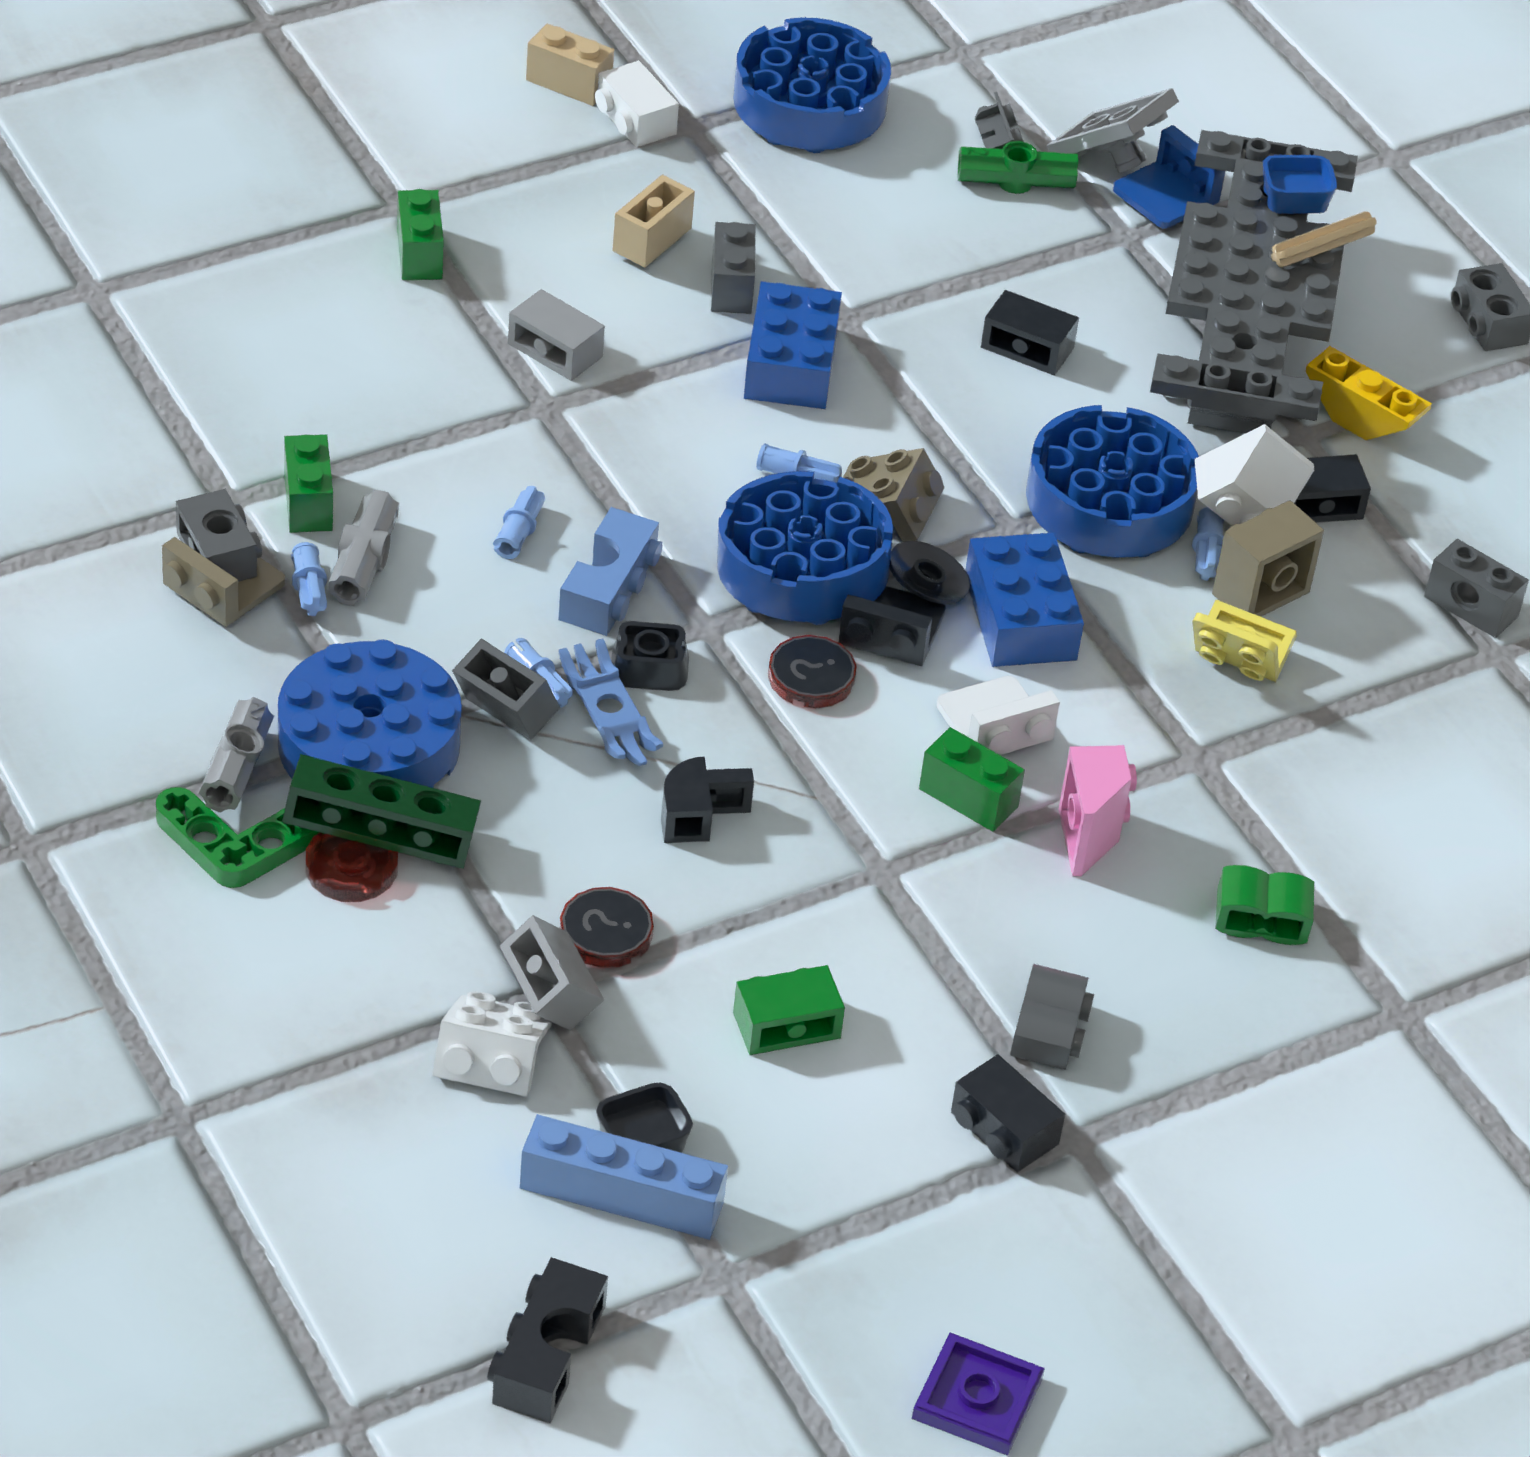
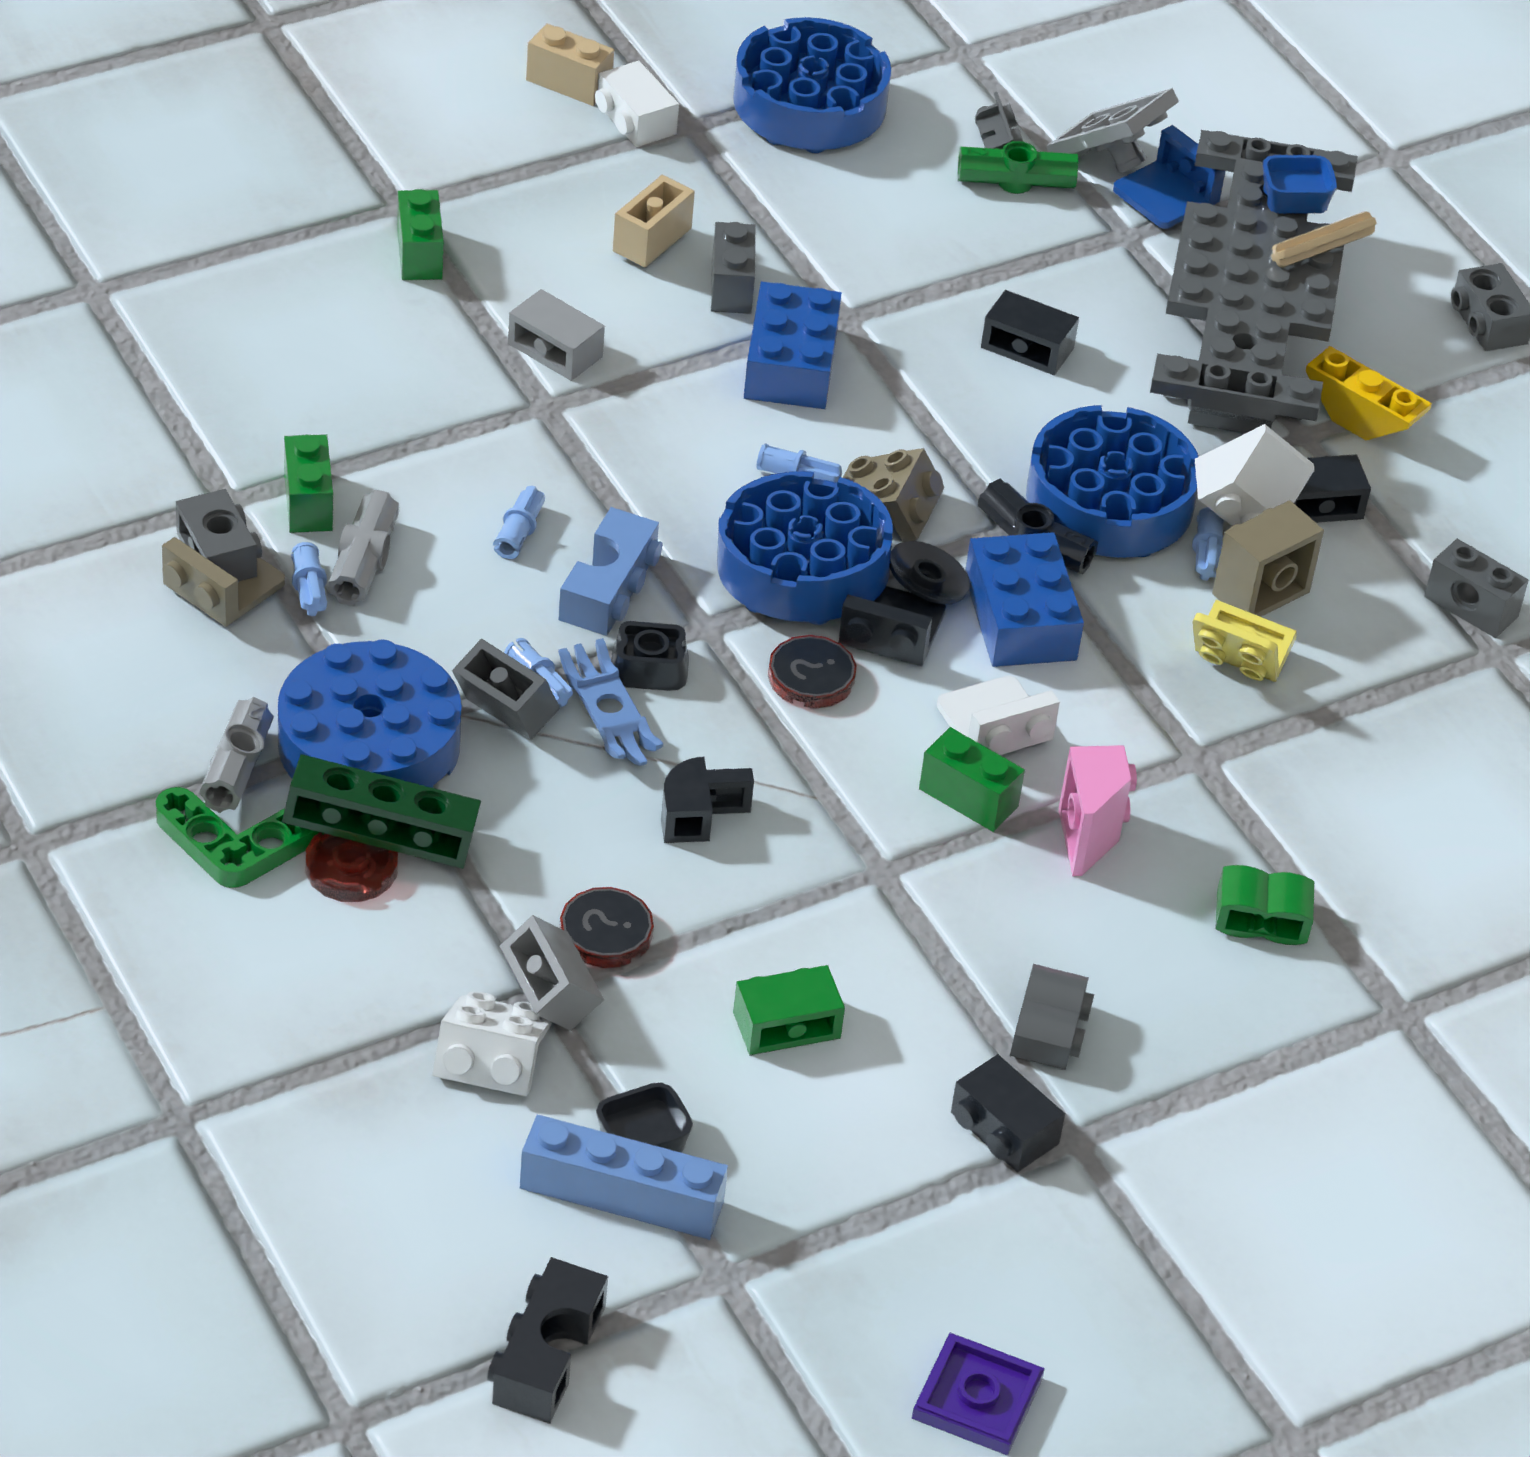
none -> black piece [978,478,1098,575]

